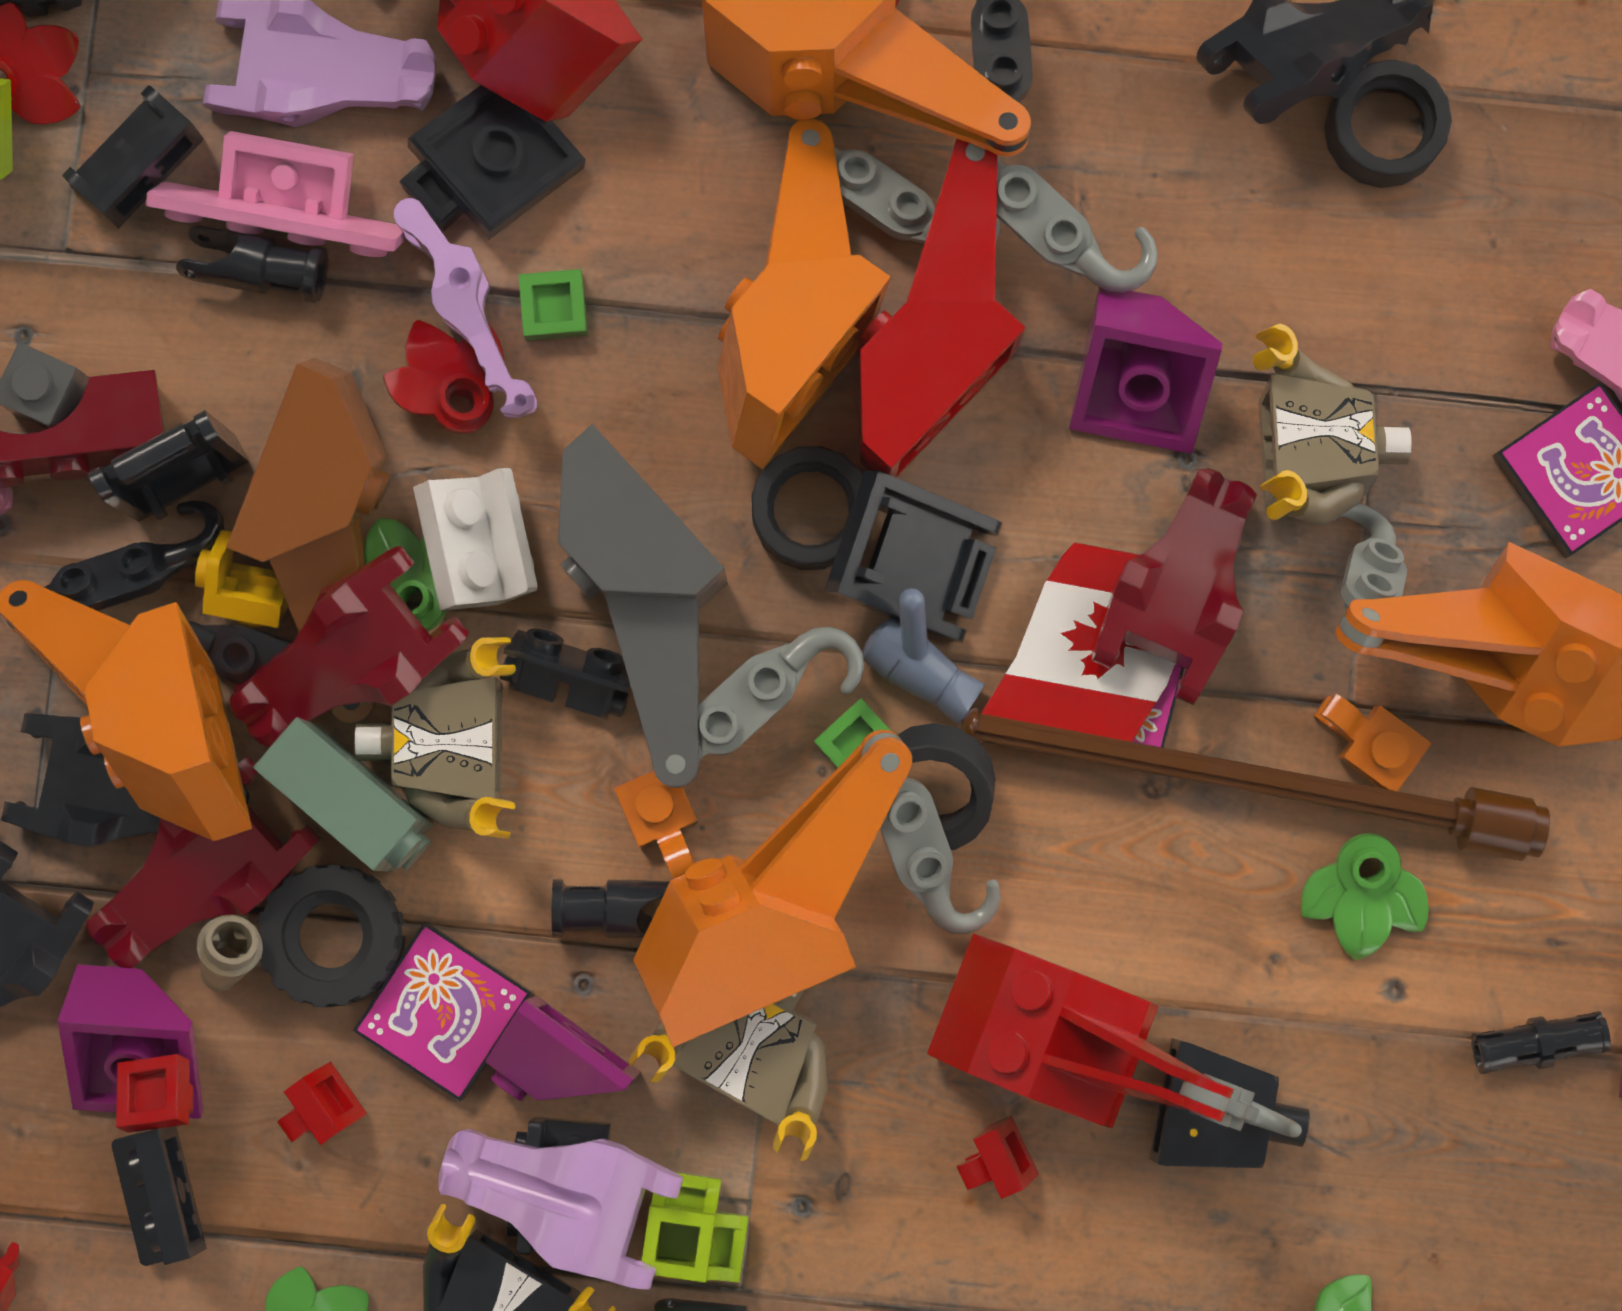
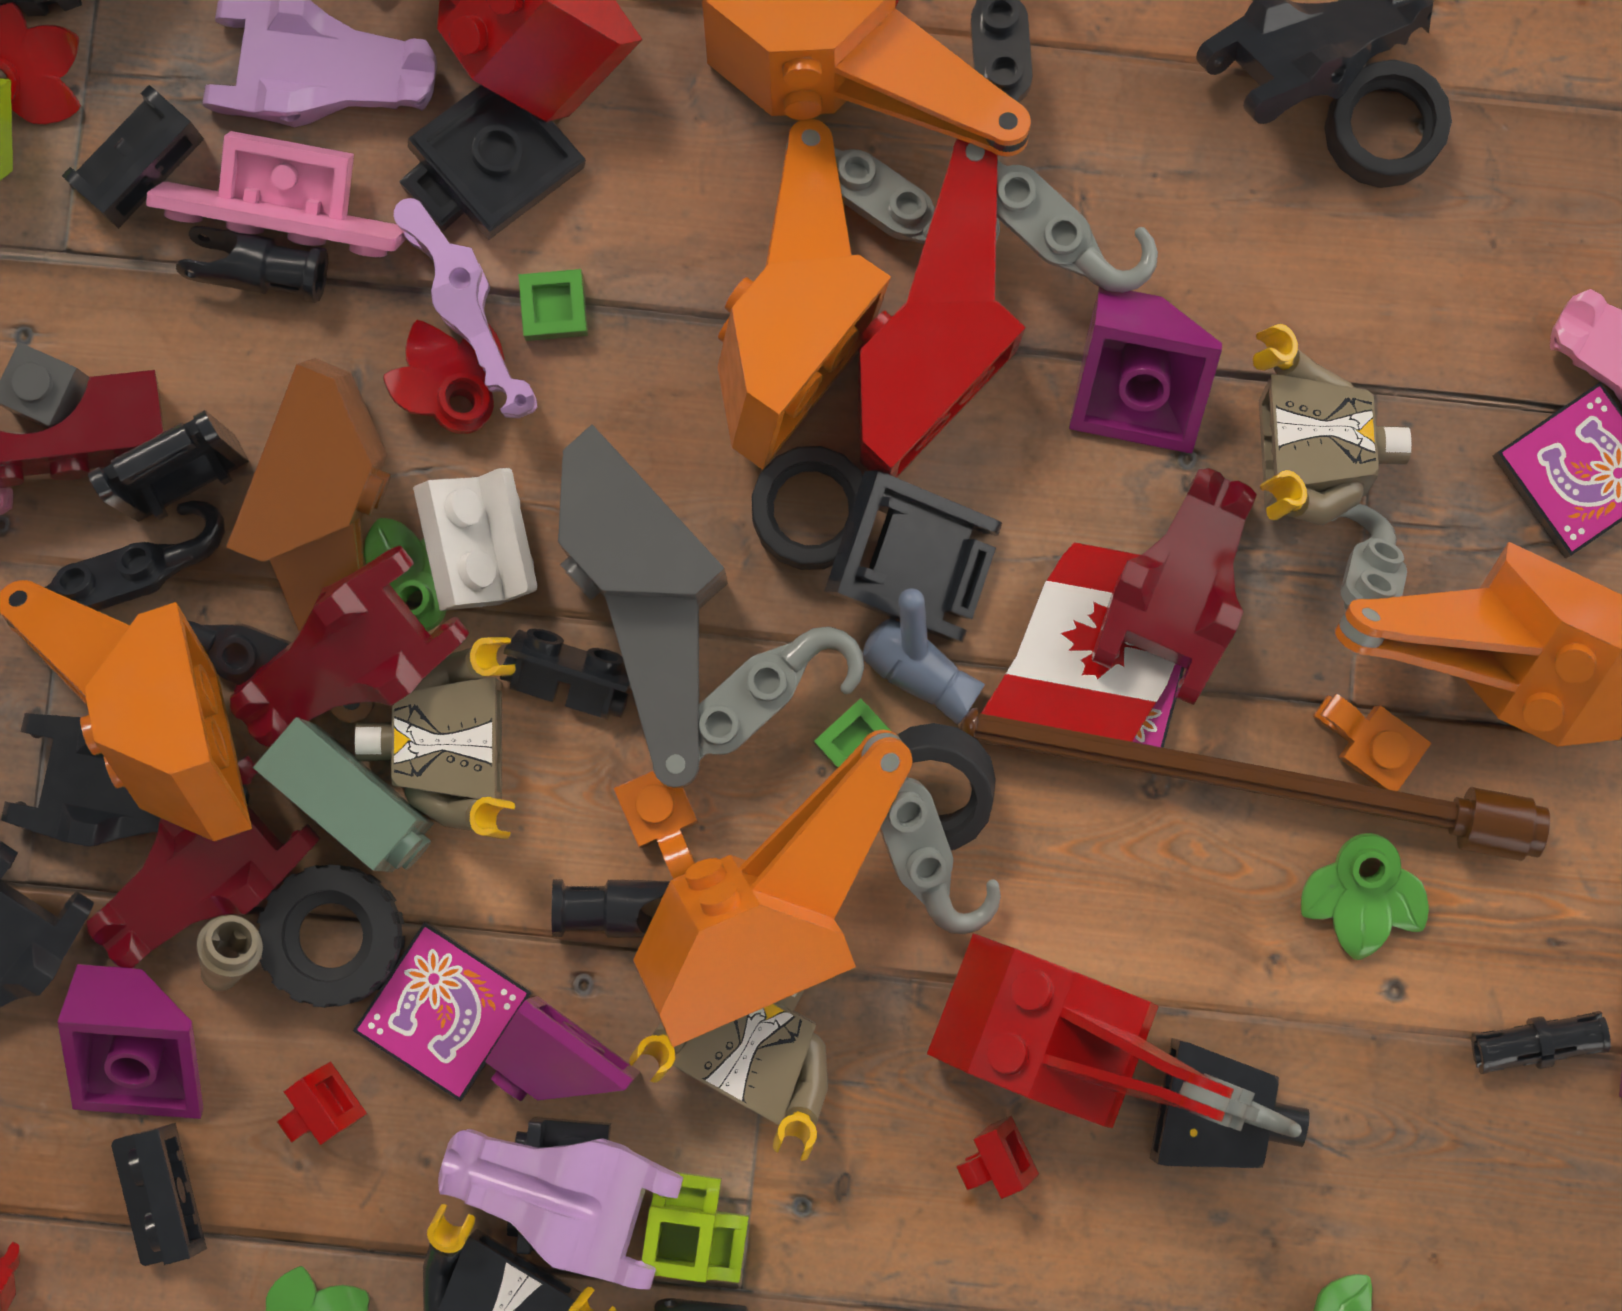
red tile [116,1054,193,1133] -> none
yellow bracket [195,530,288,628] -> none

